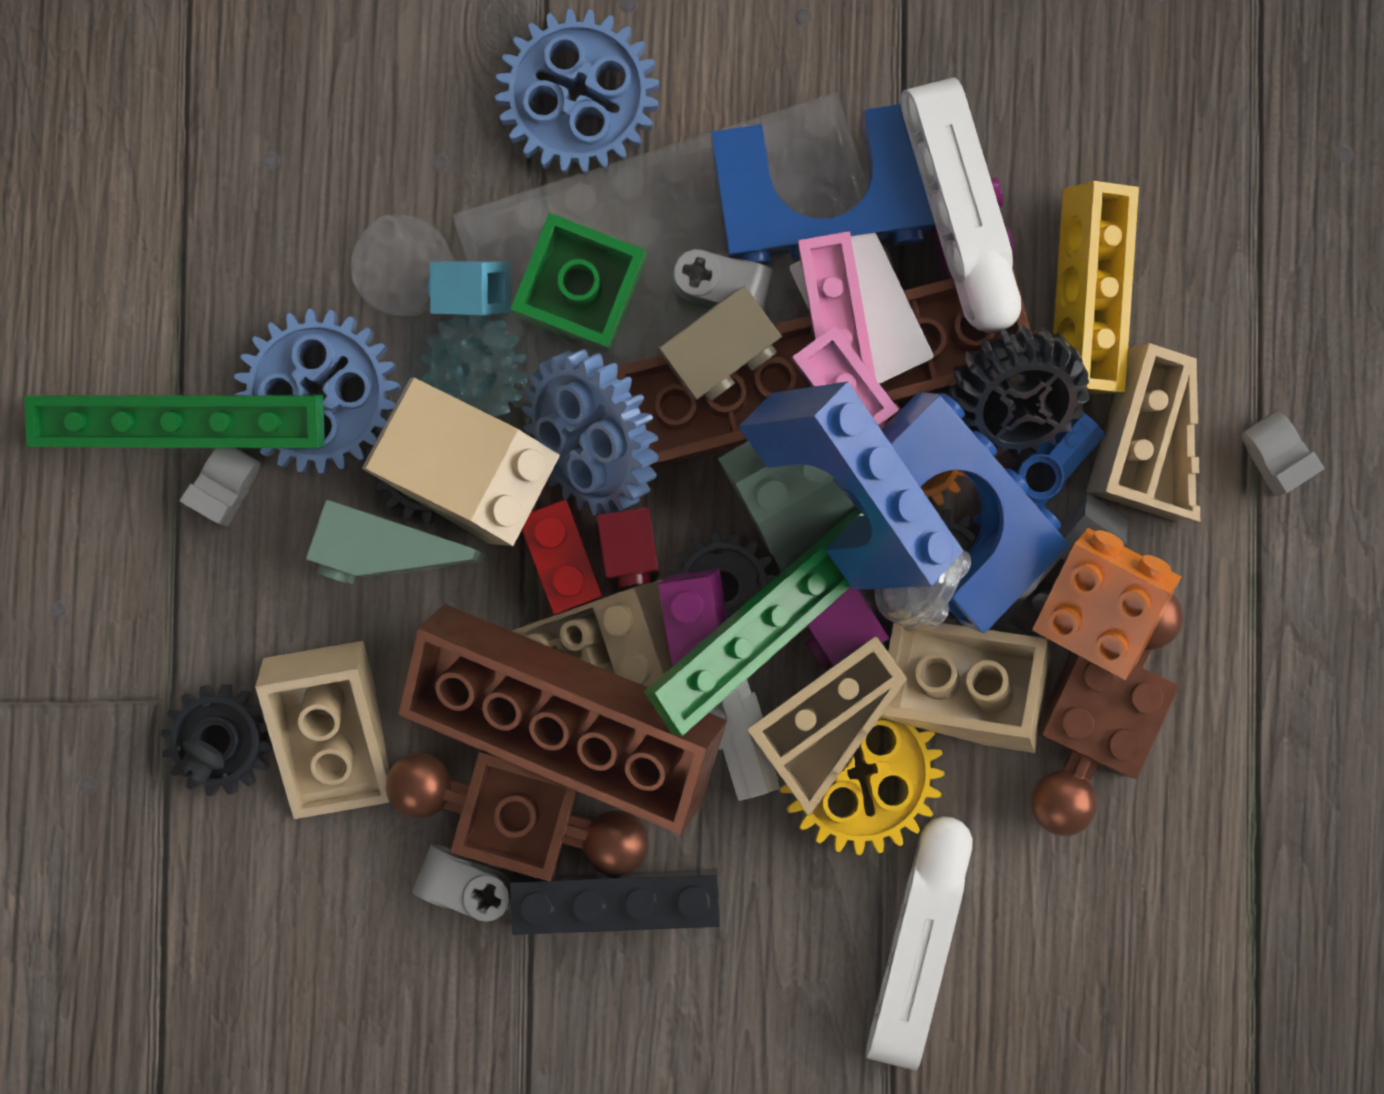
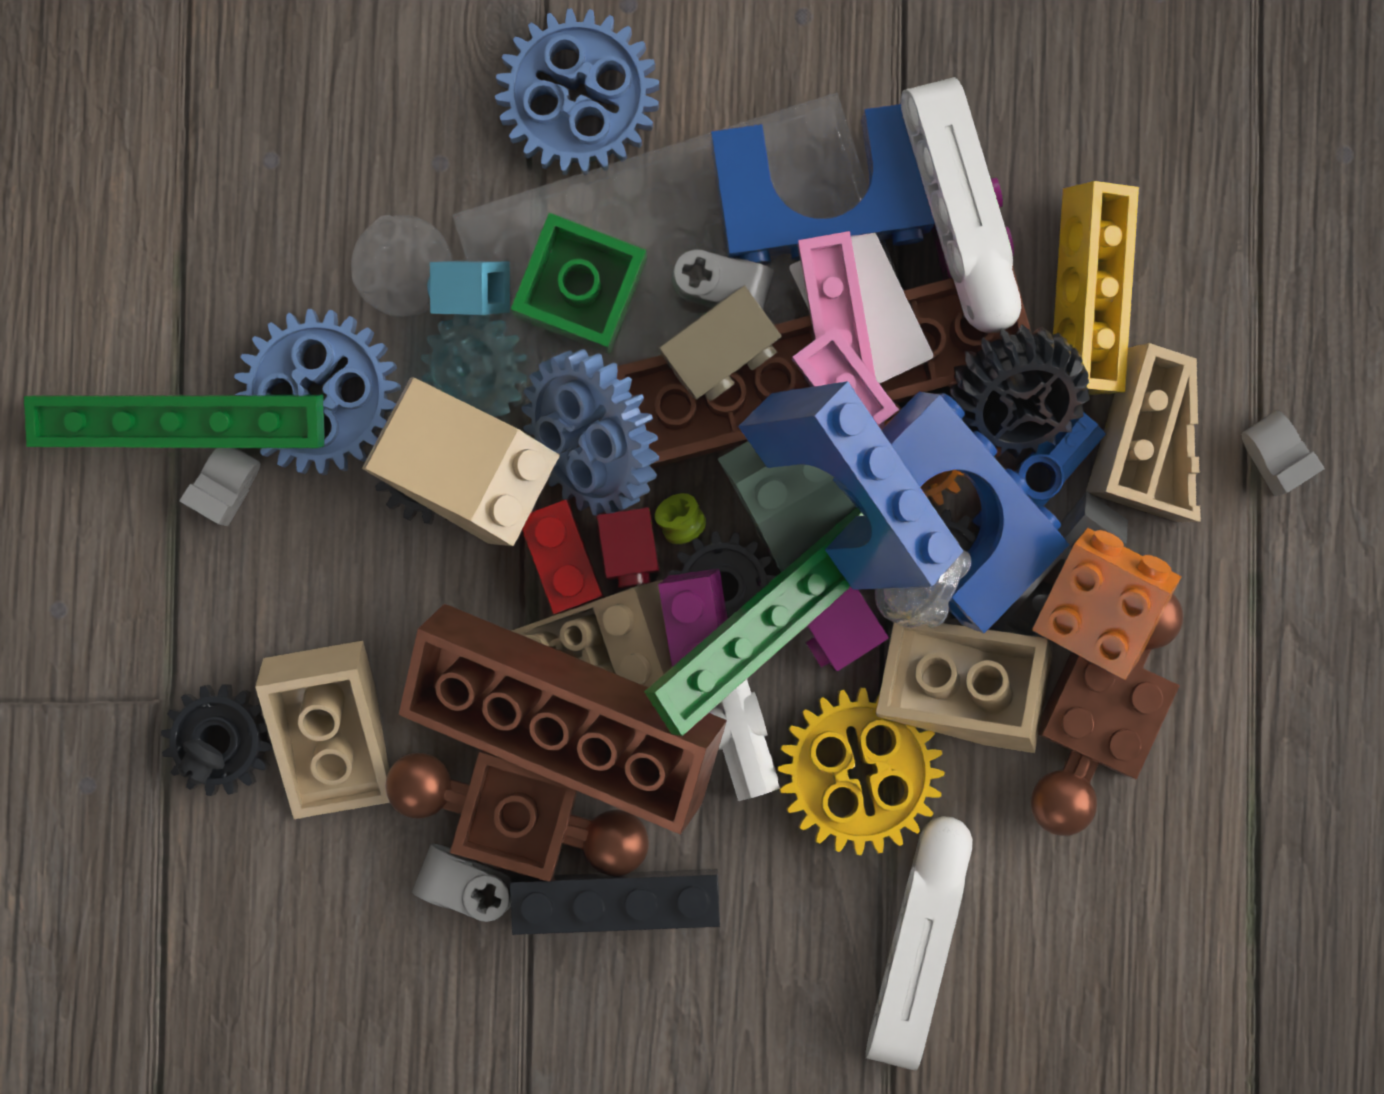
sand green slope [306,499,485,585] -> none
tan wedge [747,636,907,816] -> none
none -> lime bush [655,493,706,544]

